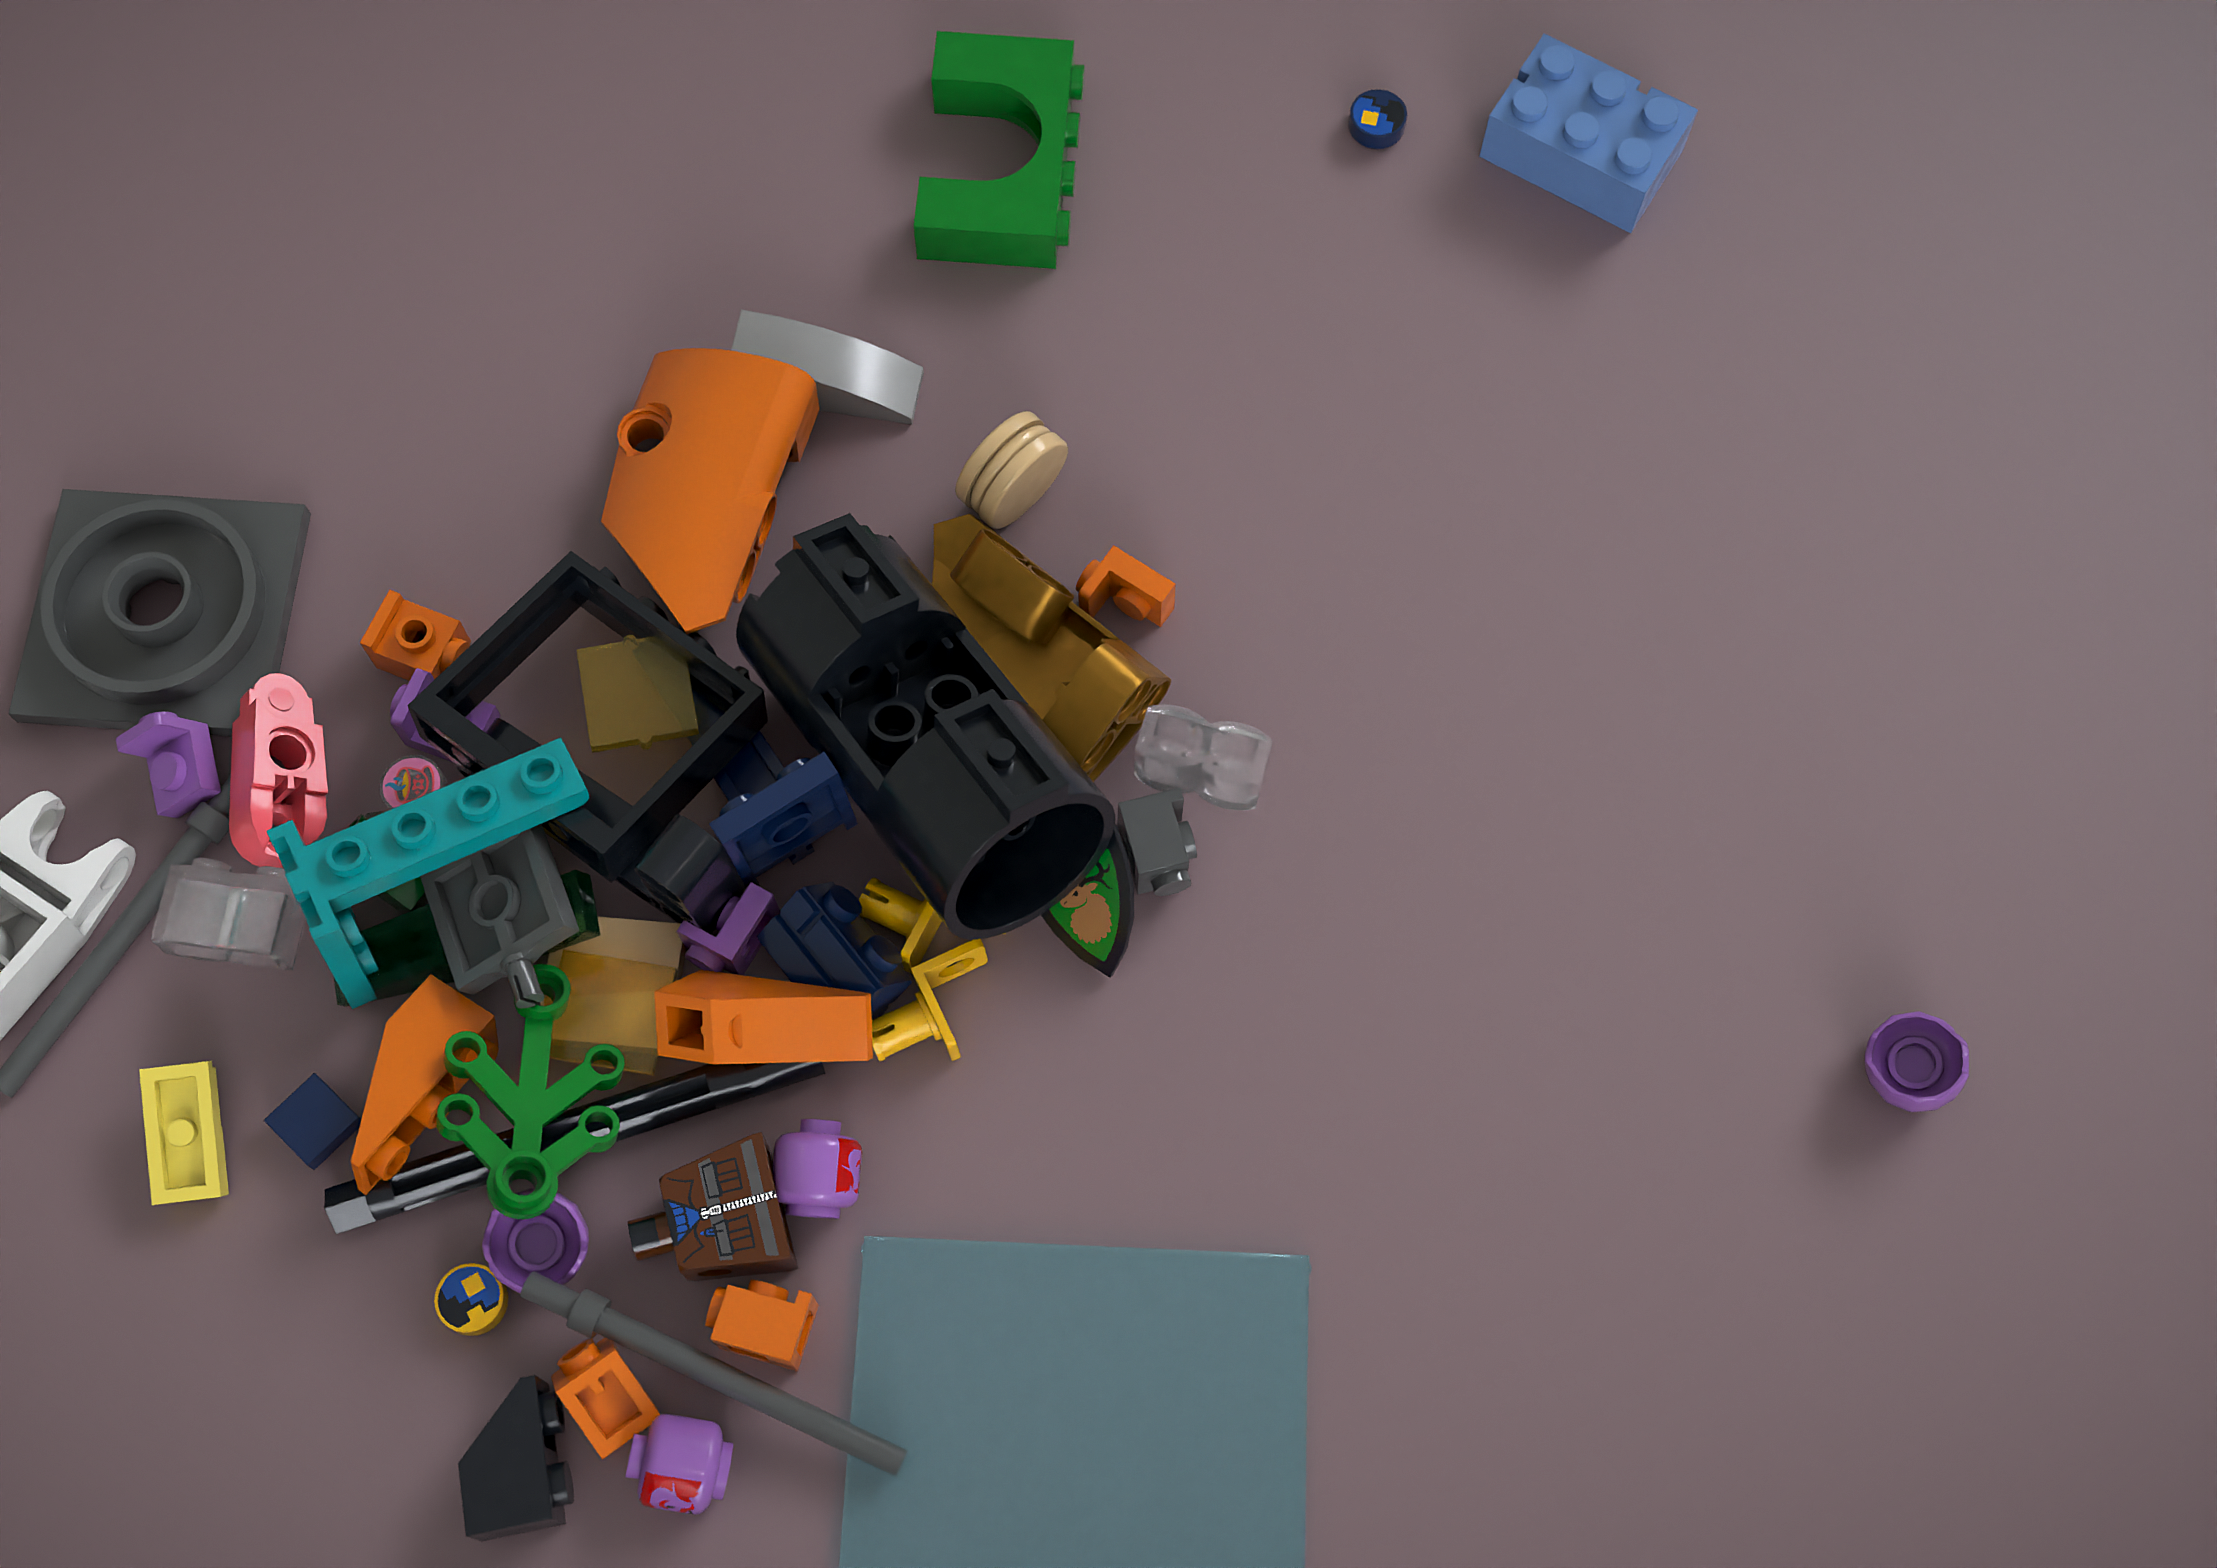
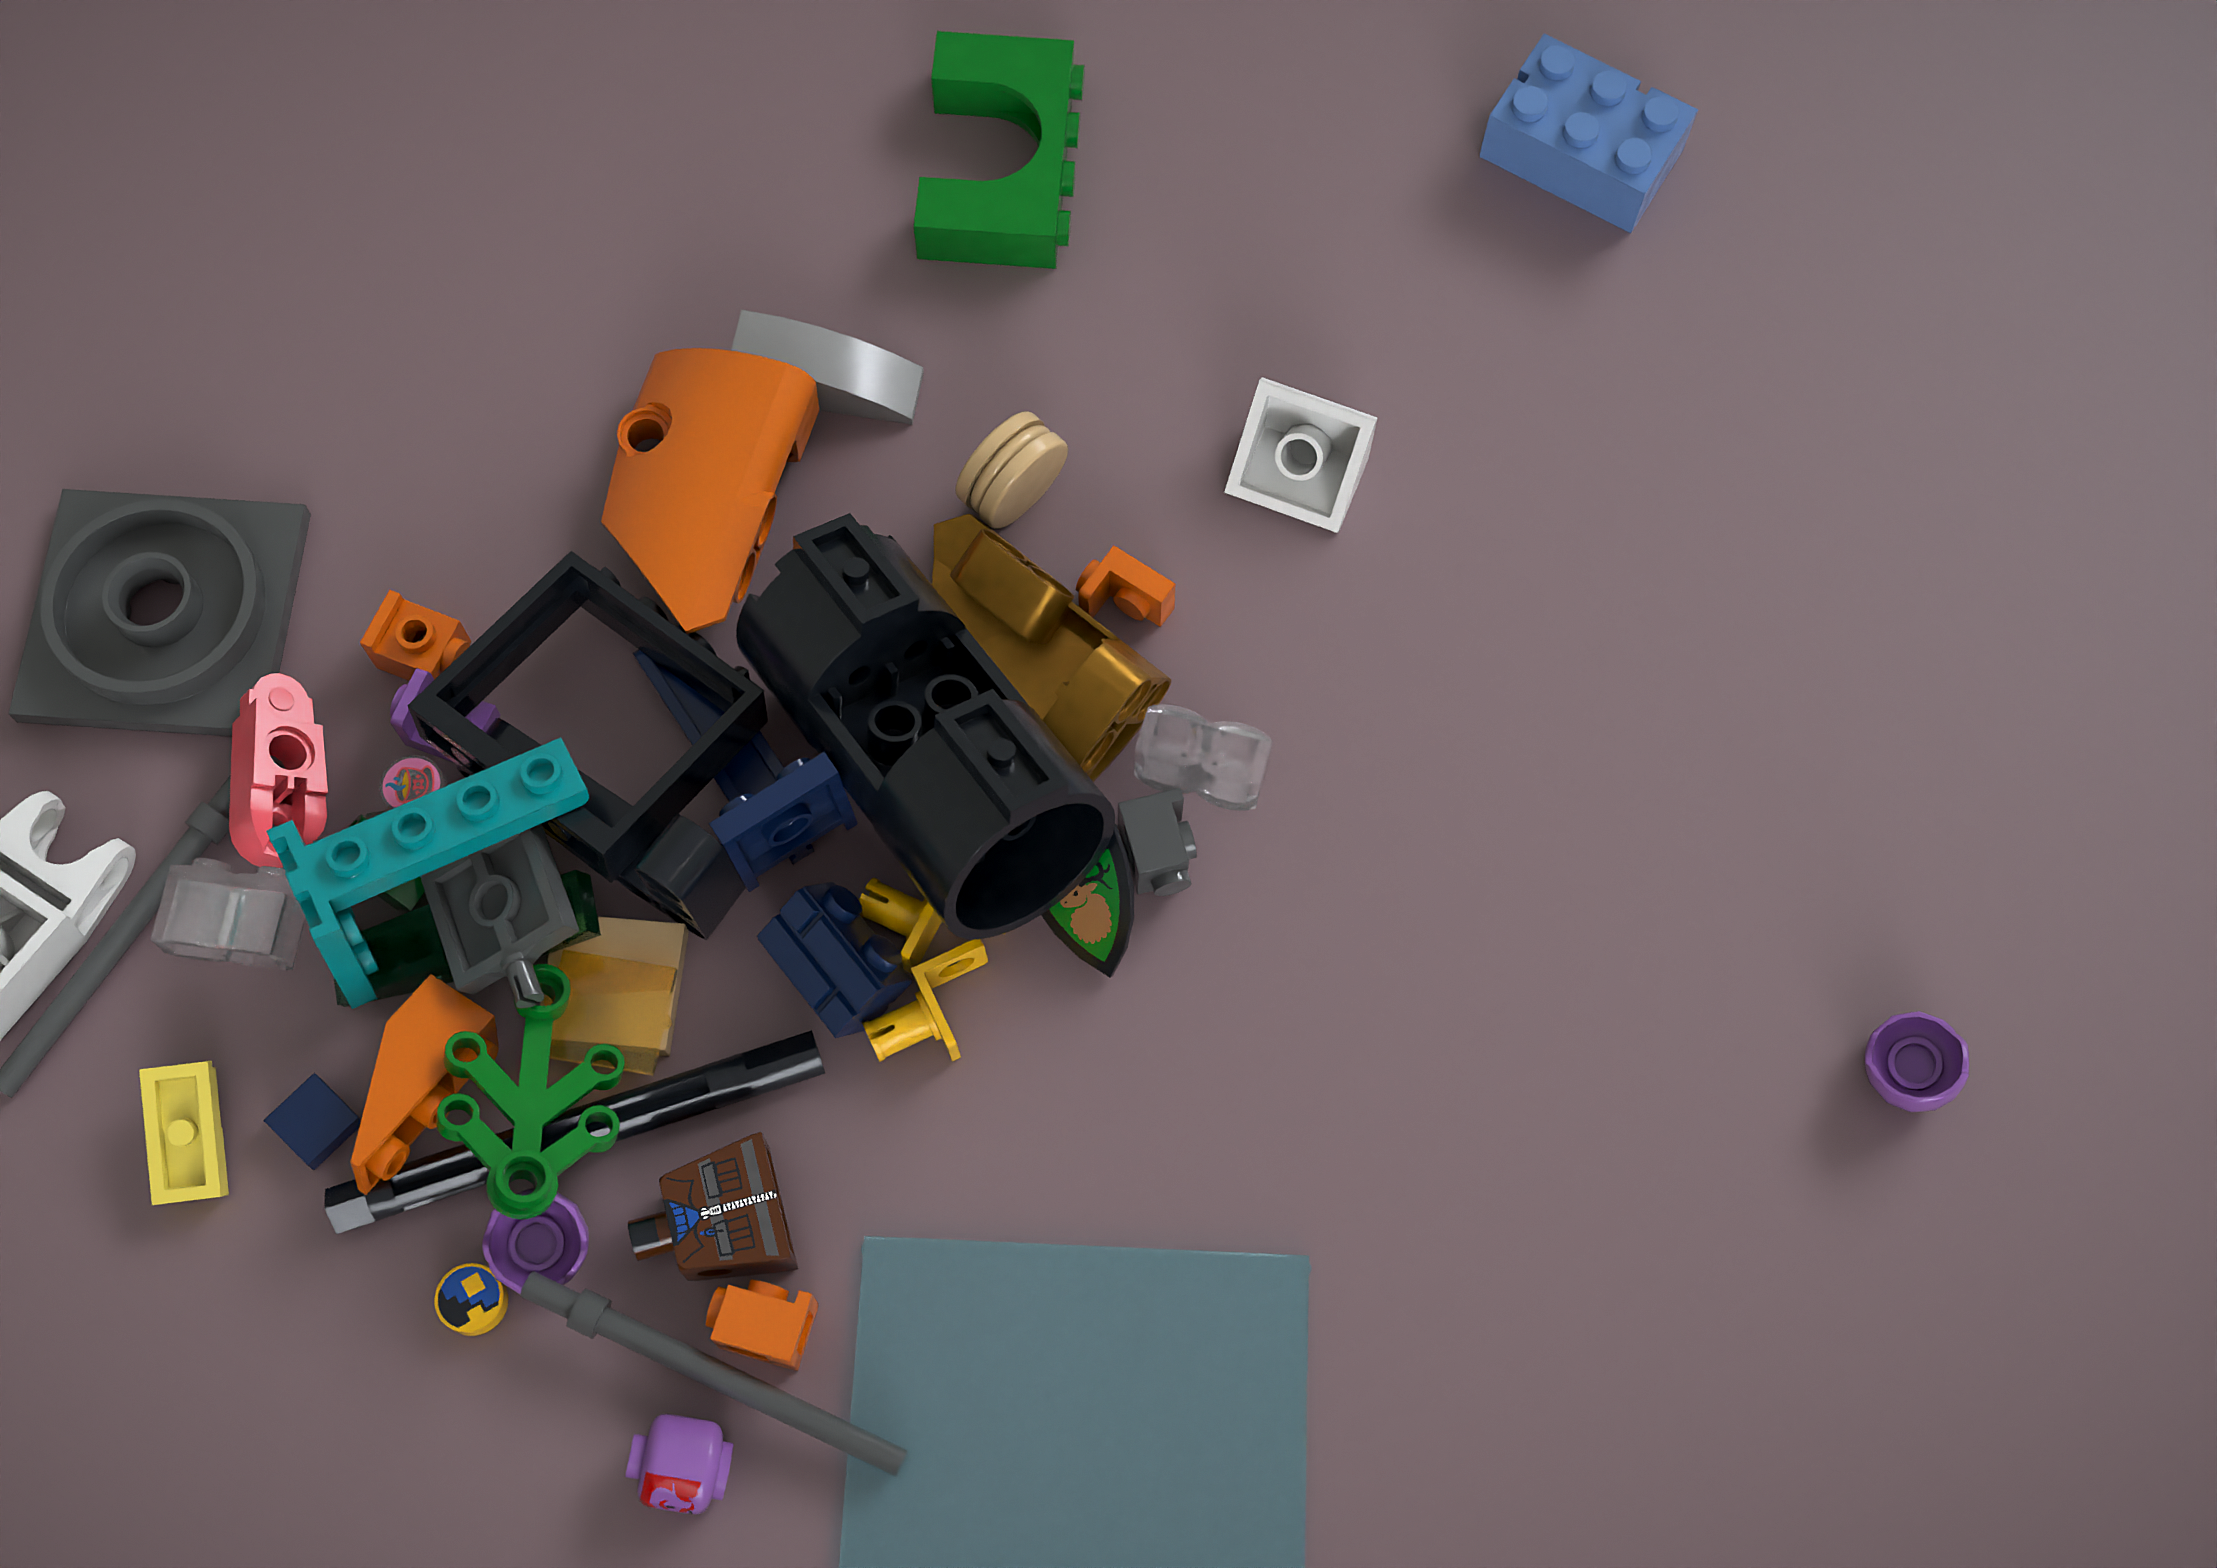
medium lavender bracket [116,711,221,819] -> none
black slope [458,1375,574,1542] -> none
orange bracket [551,1338,661,1460] -> none
clear yellow piece [577,635,699,753] -> none
orange slope [654,969,873,1064] -> none
medium lavender bracket [676,882,781,975] -> none
medium lavender head [772,1119,862,1219] -> none
tile [1348,89,1407,149] -> none
none -> white slope [1224,377,1377,533]

